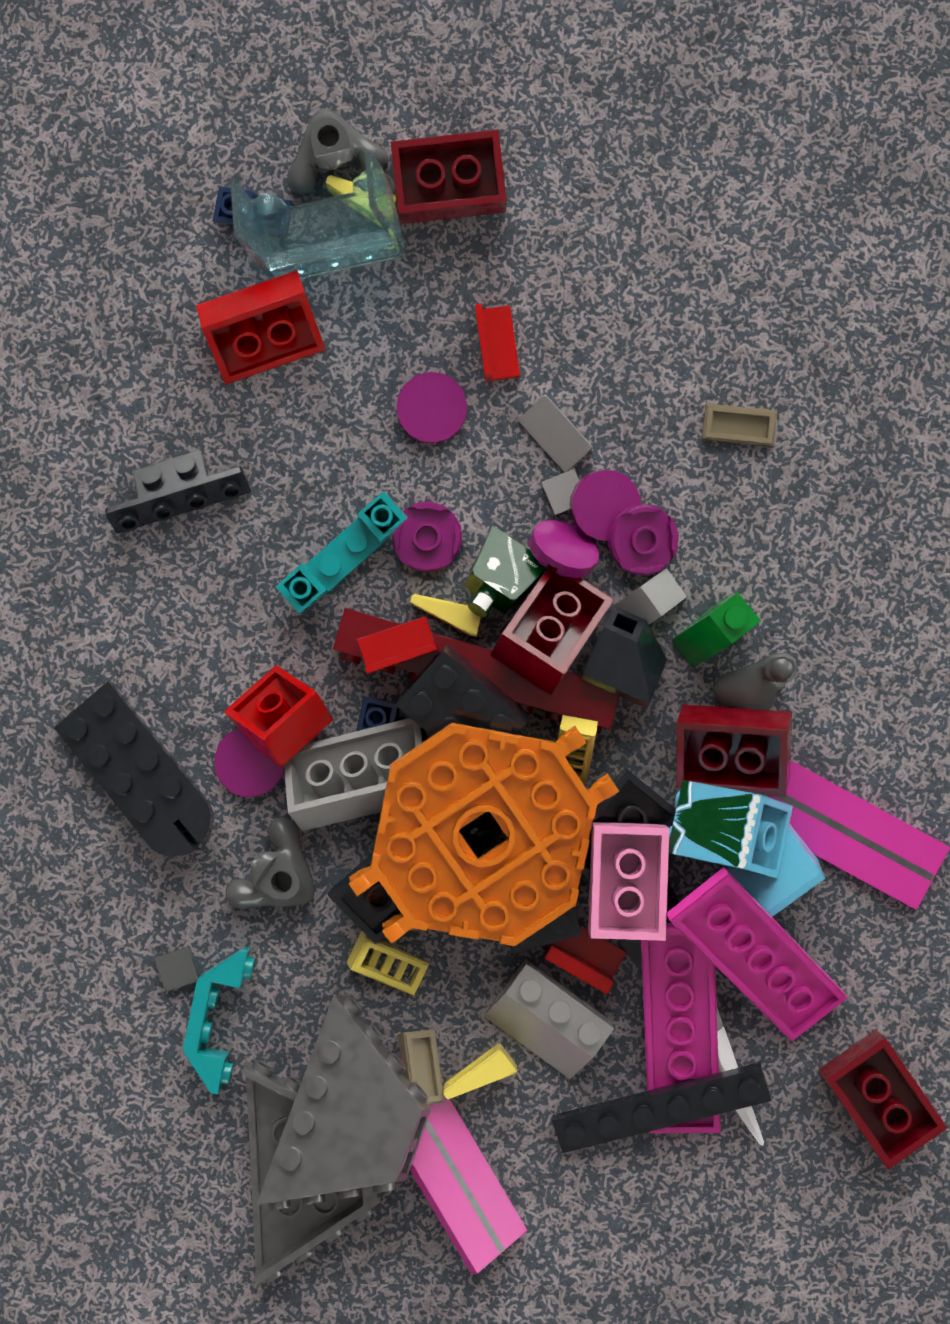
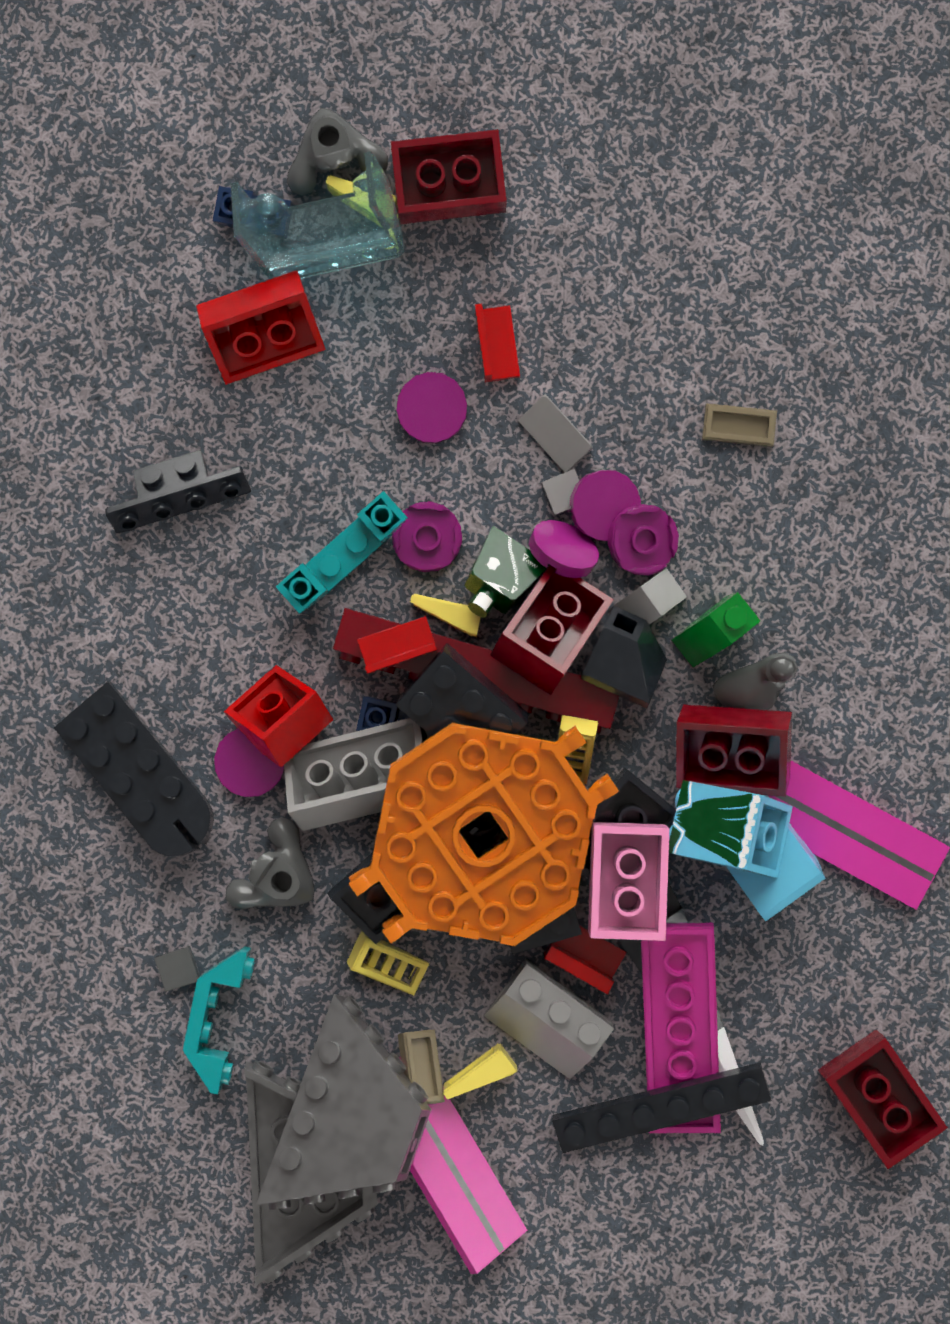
dark pink tile [666,867,848,1041] -> none

